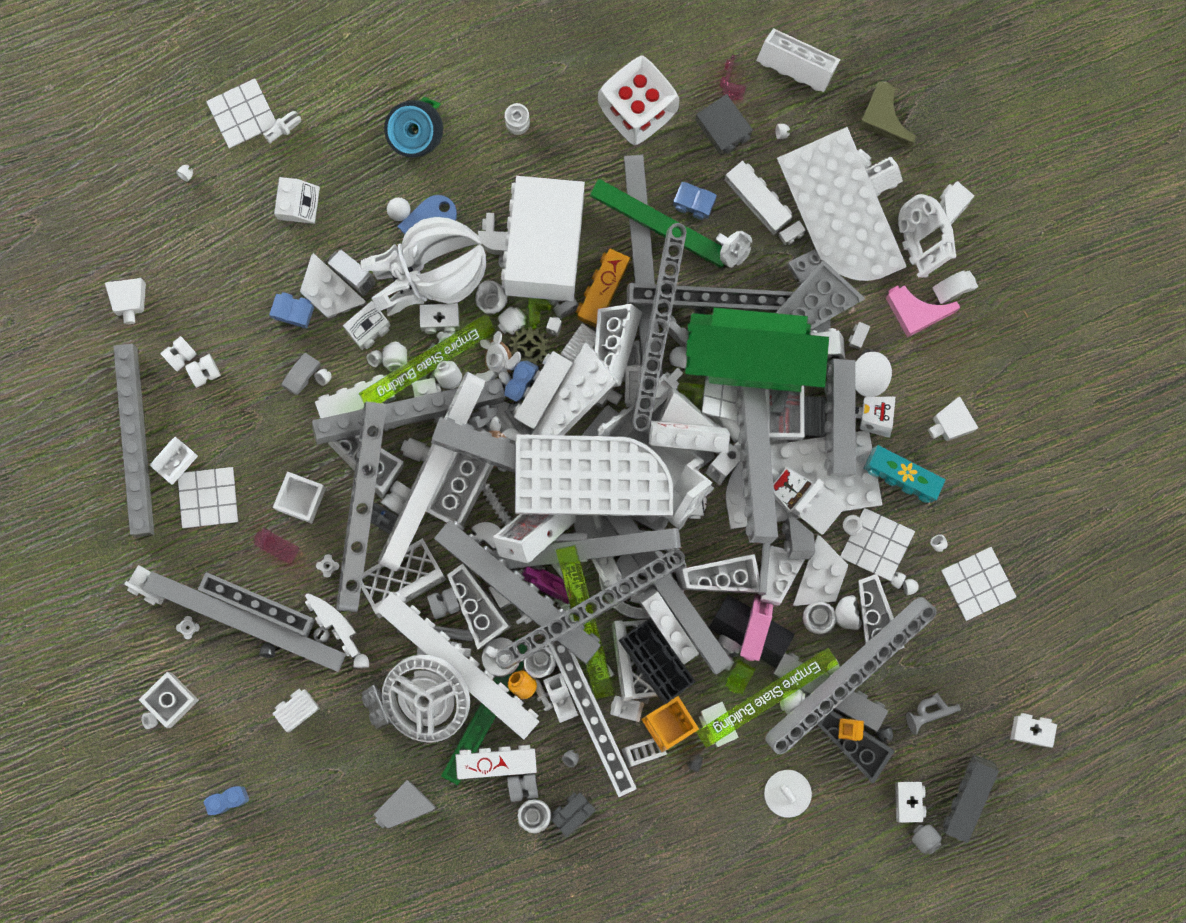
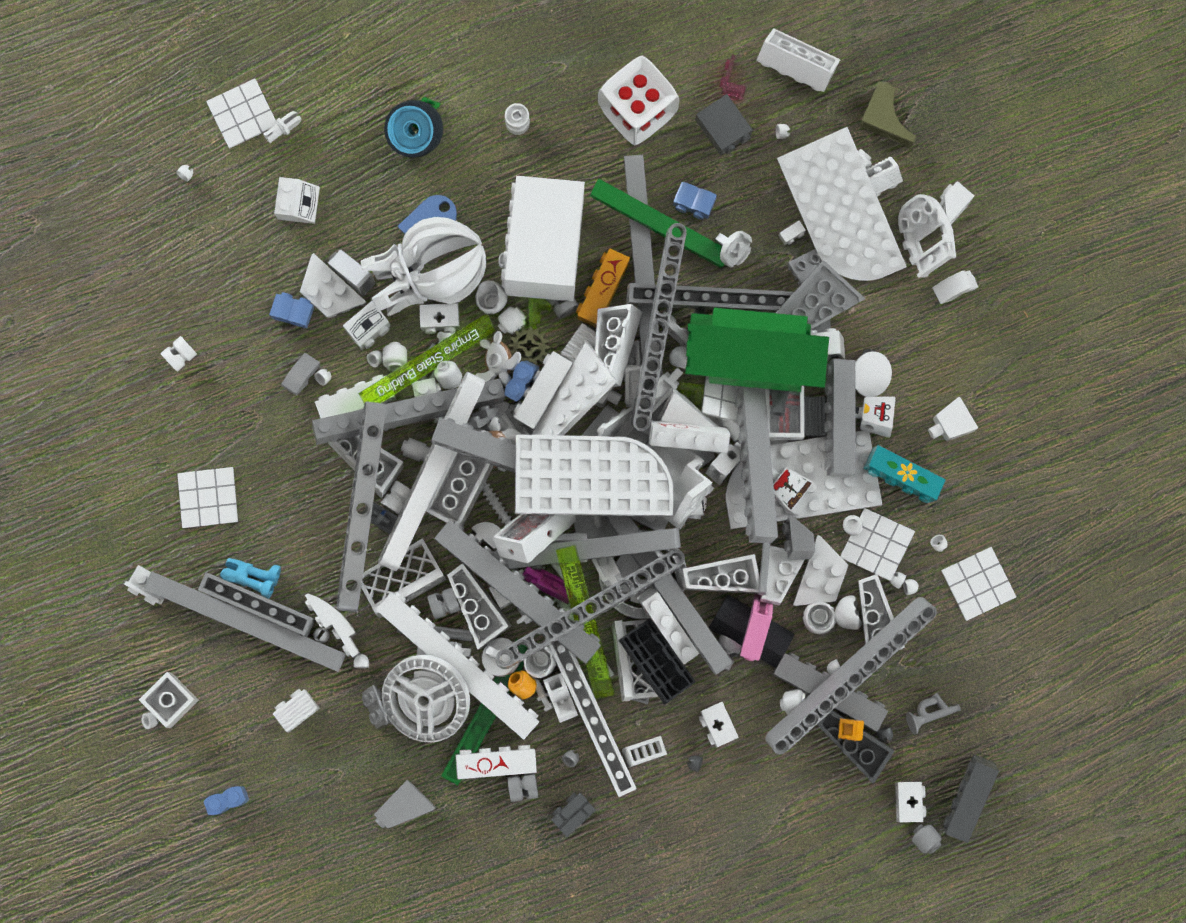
white torso [105,278,146,324] -> none
light grey brick [114,344,154,537] -> none
white bracket [150,437,198,485] -> none
white plate [176,616,200,639] -> none
white wheel [185,354,221,388] -> none
clear pink bracket [254,527,300,564] -> none
dark grey hinge [259,643,275,658] -> none
white piece [273,472,326,524] -> none
white plate [316,554,339,578] -> none
white piece [387,198,411,221] -> none
white brick [478,213,508,255] -> none
white hair [518,799,551,834] -> none
white piece [546,316,562,337] -> none
white bracket [610,696,644,722] -> none
light orange piece [641,696,699,752] -> none
clear neon green tile [696,648,838,748] -> none
white brick [724,161,792,235] -> none
clear neon green bracket [725,660,756,694] -> none
white shield [764,770,812,817] -> none
white bracket [793,479,846,535] -> none
white piece [848,322,870,350] -> none
bright pink arch [886,286,960,338] -> none
white brick [1010,713,1057,748] -> none
none -> medium azure piece [220,558,281,599]

